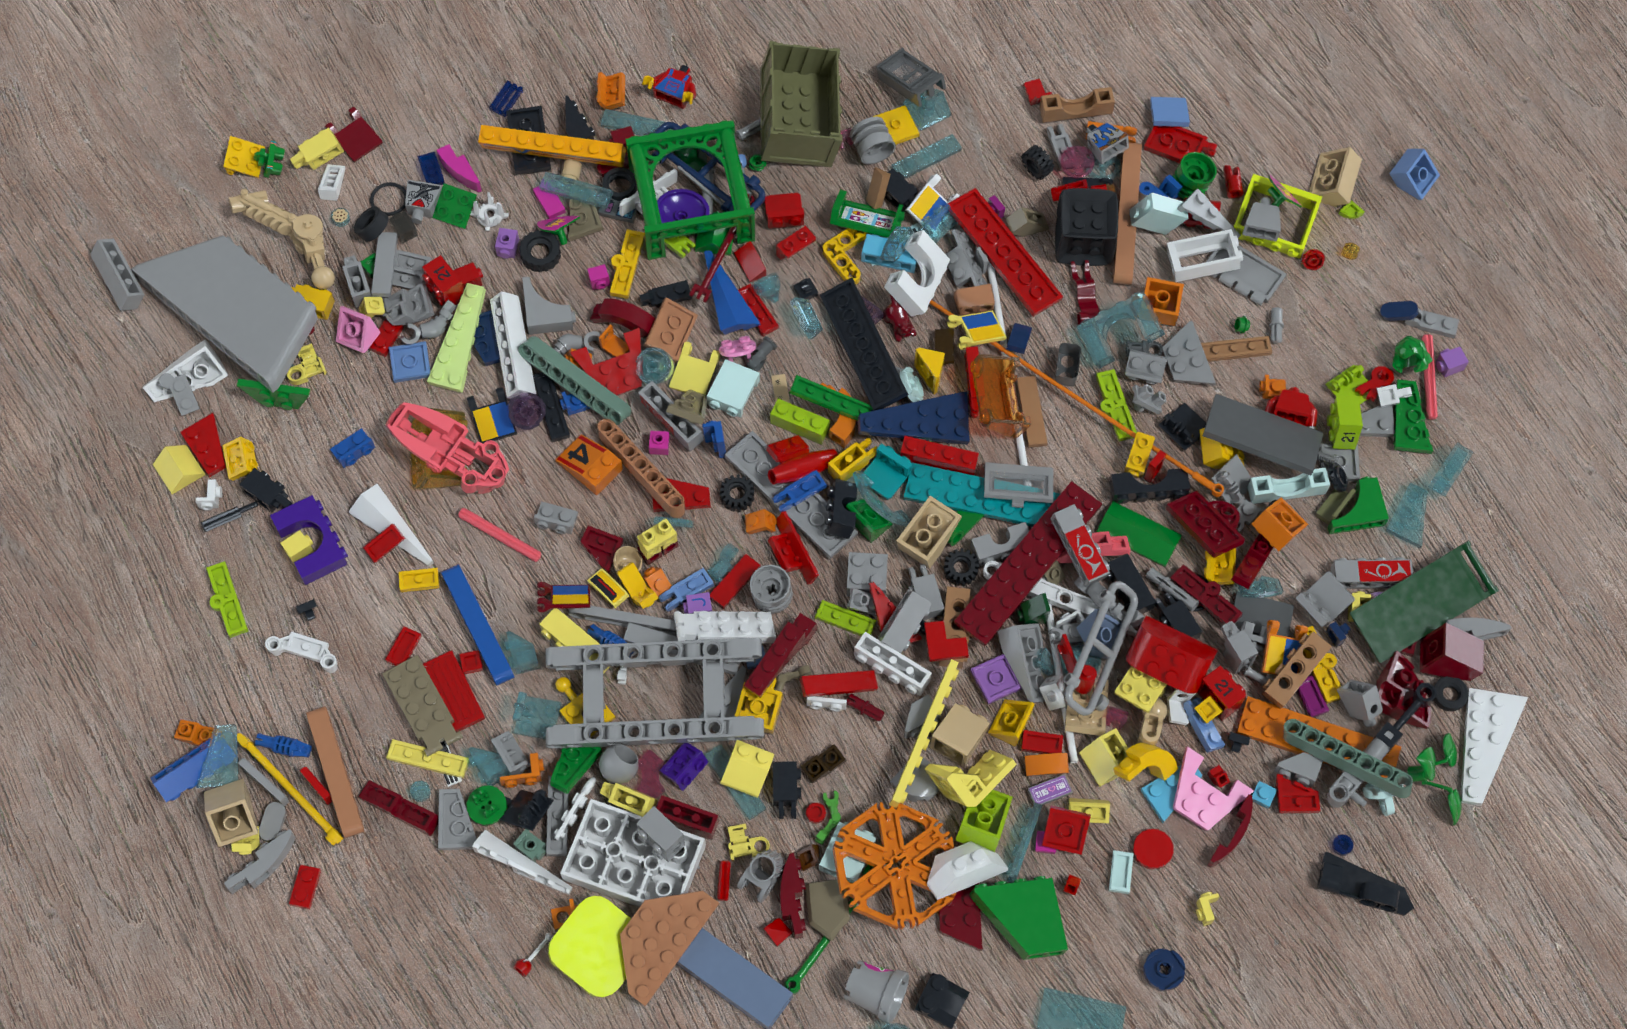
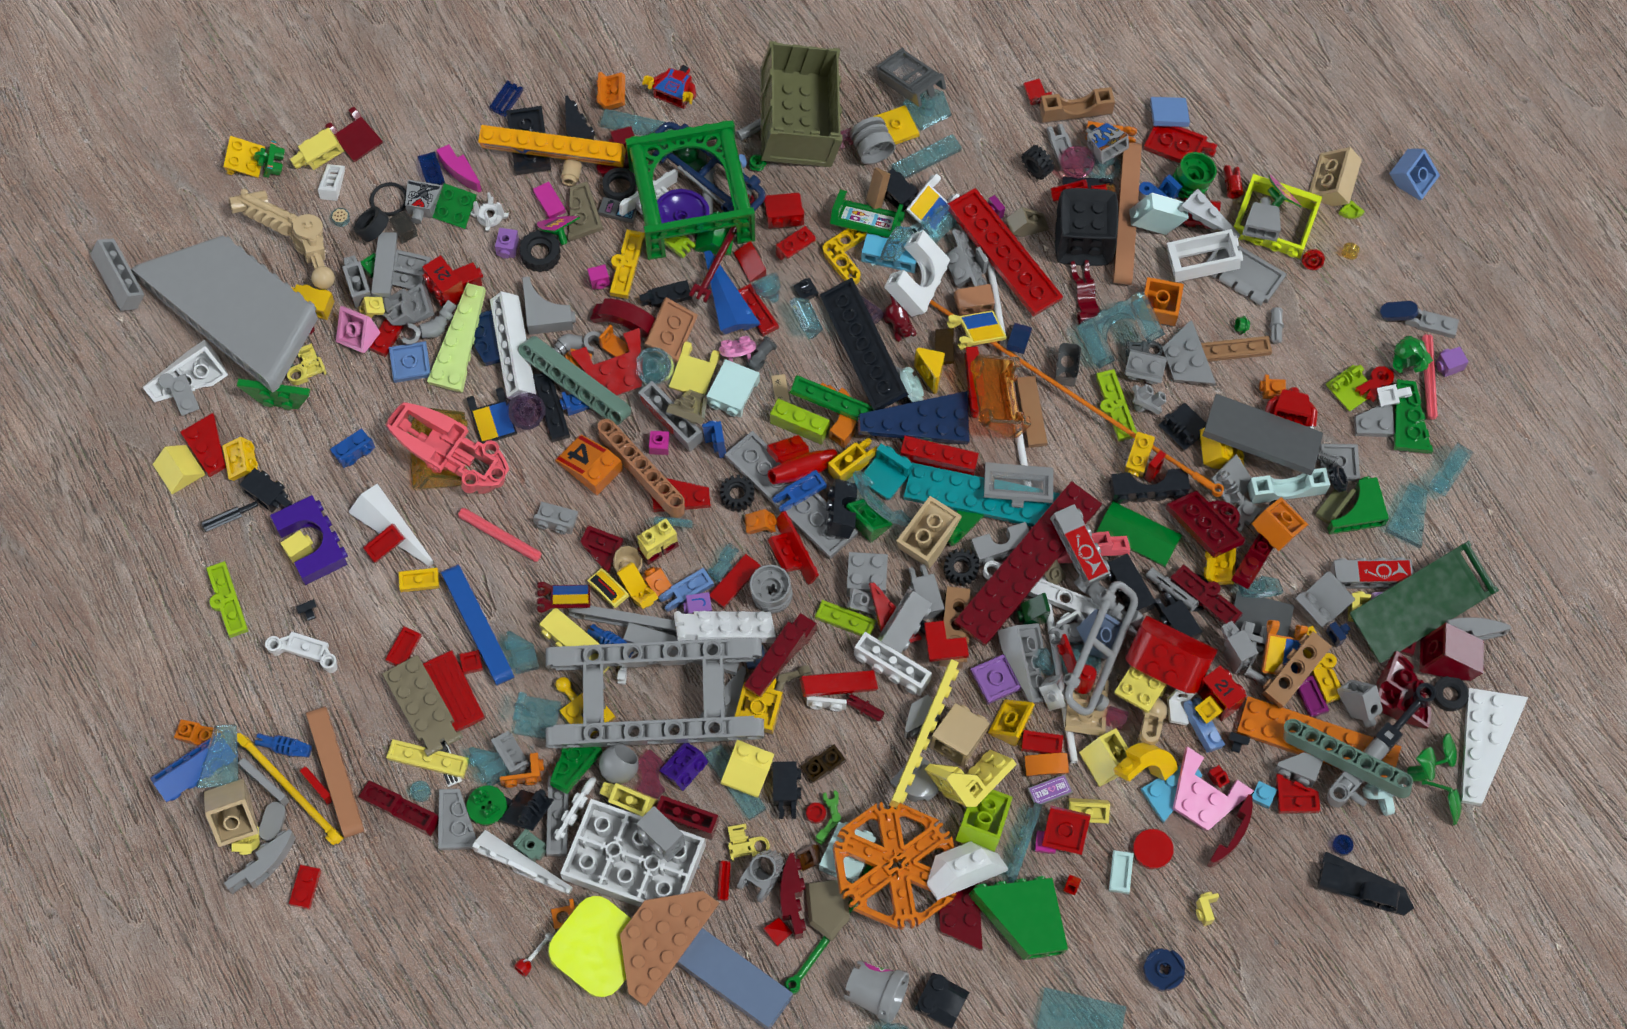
white bracket [195,479,222,510] -> none
clear light blue plate [539,172,613,209] -> none
lime brick [1327,395,1363,449] -> none

